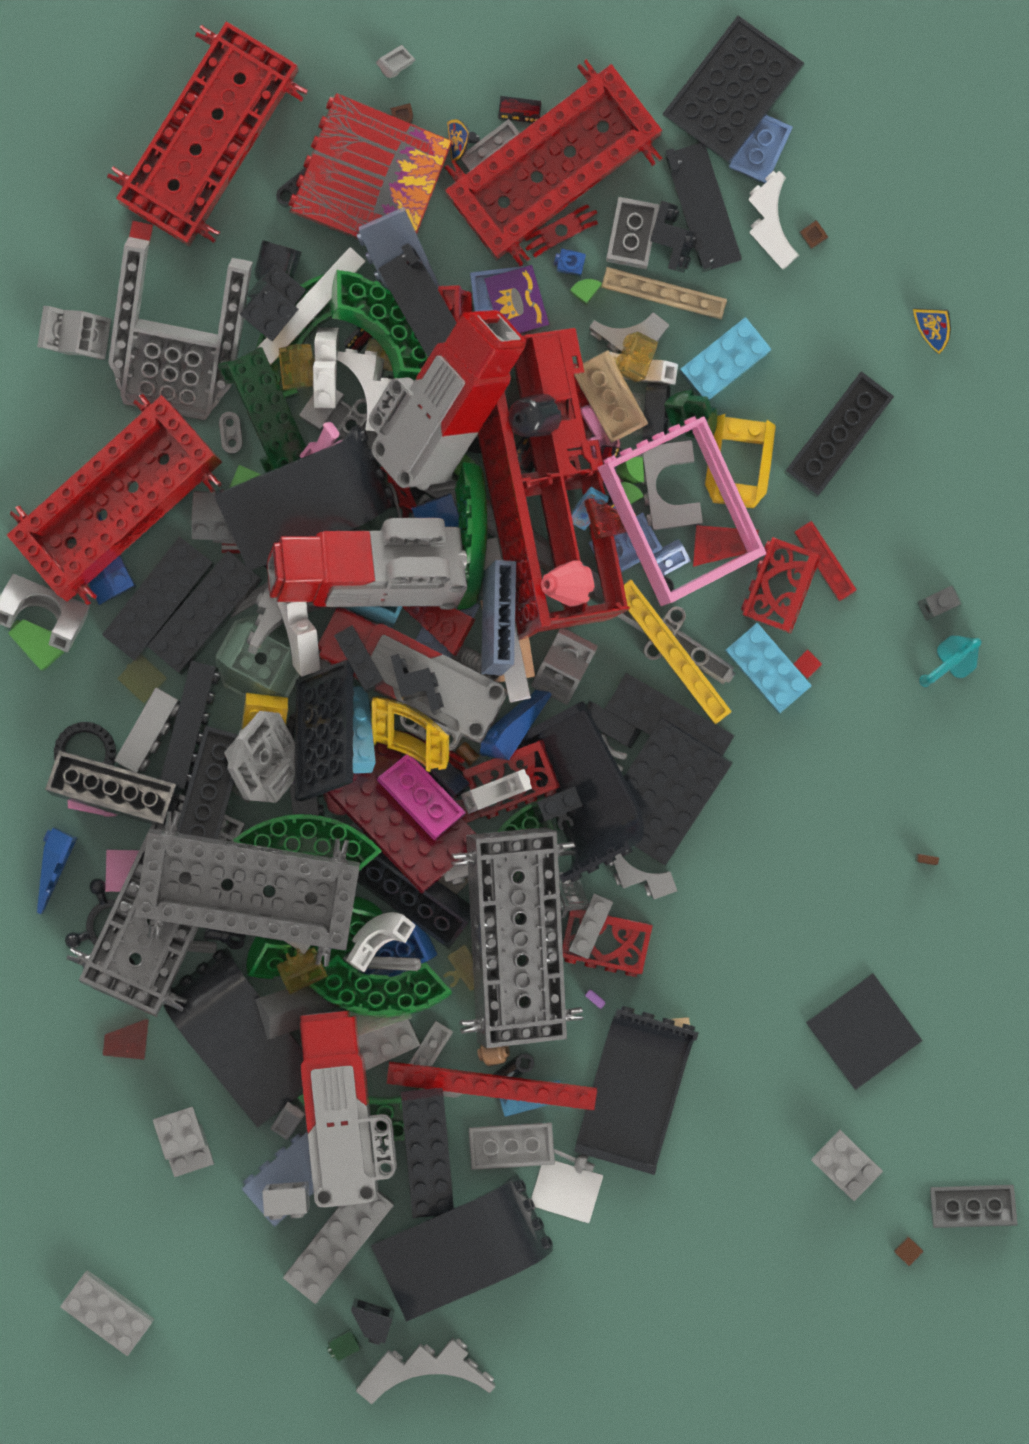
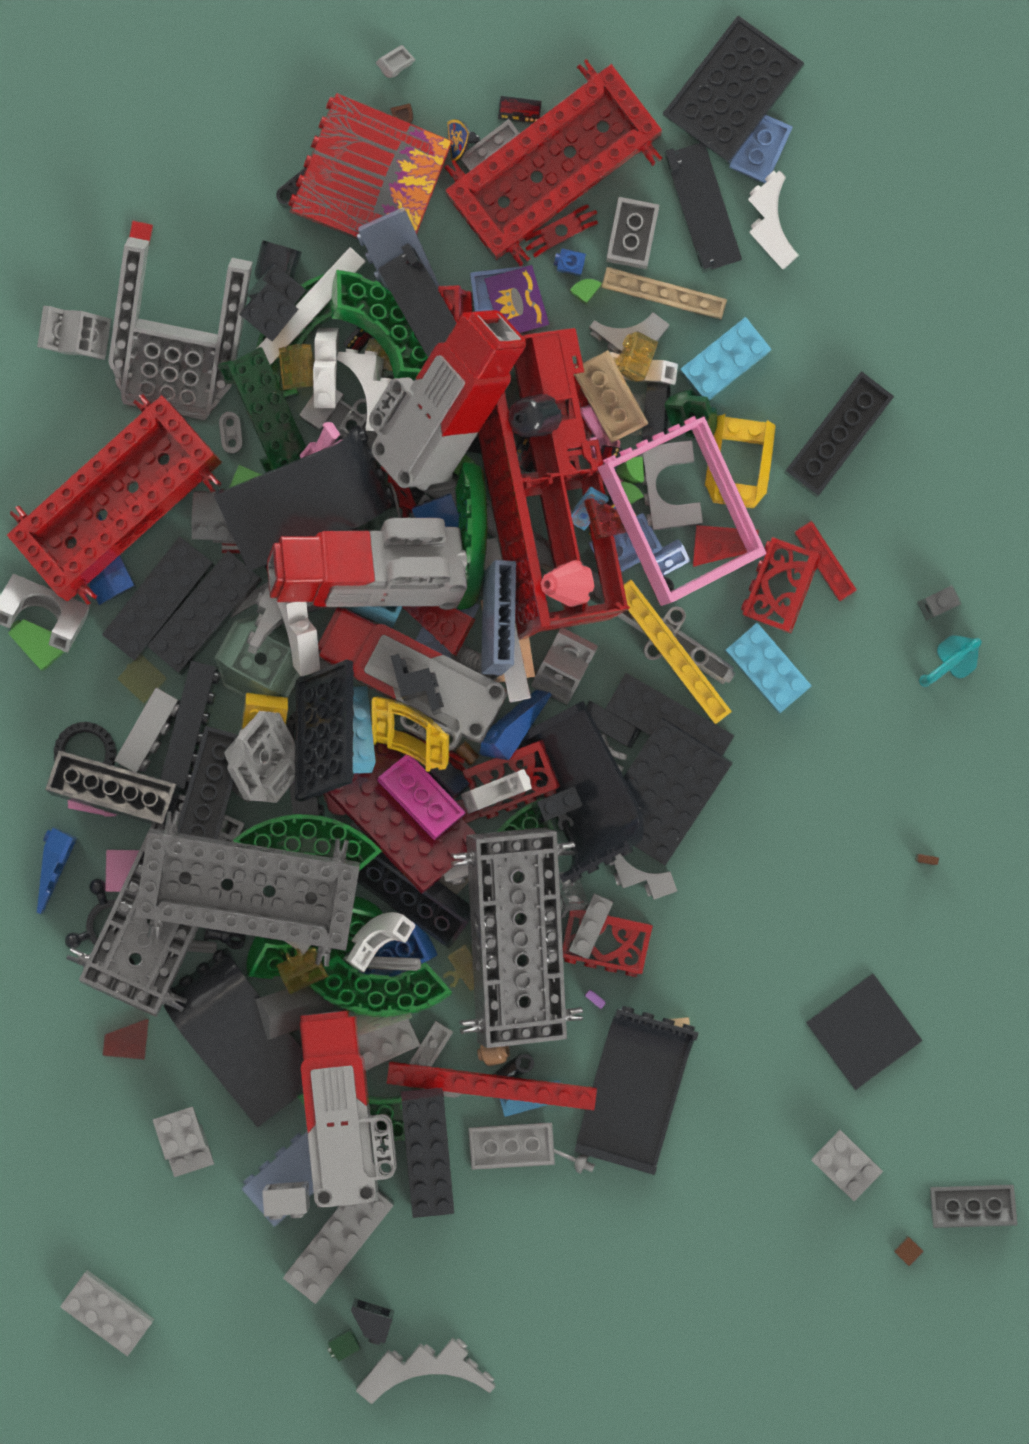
red piece [107,21,308,247] -> none
light grey tile [270,1102,305,1140] -> none
black brick [334,625,385,693] -> none
black panel [371,1175,553,1322] -> none
white sticker [531,1161,603,1223] -> none
black bracket [650,201,697,273] -> none
red tile [793,649,822,679] -> none
reddish brown tile [799,220,828,249] -> none
shield [913,308,951,354] -> none

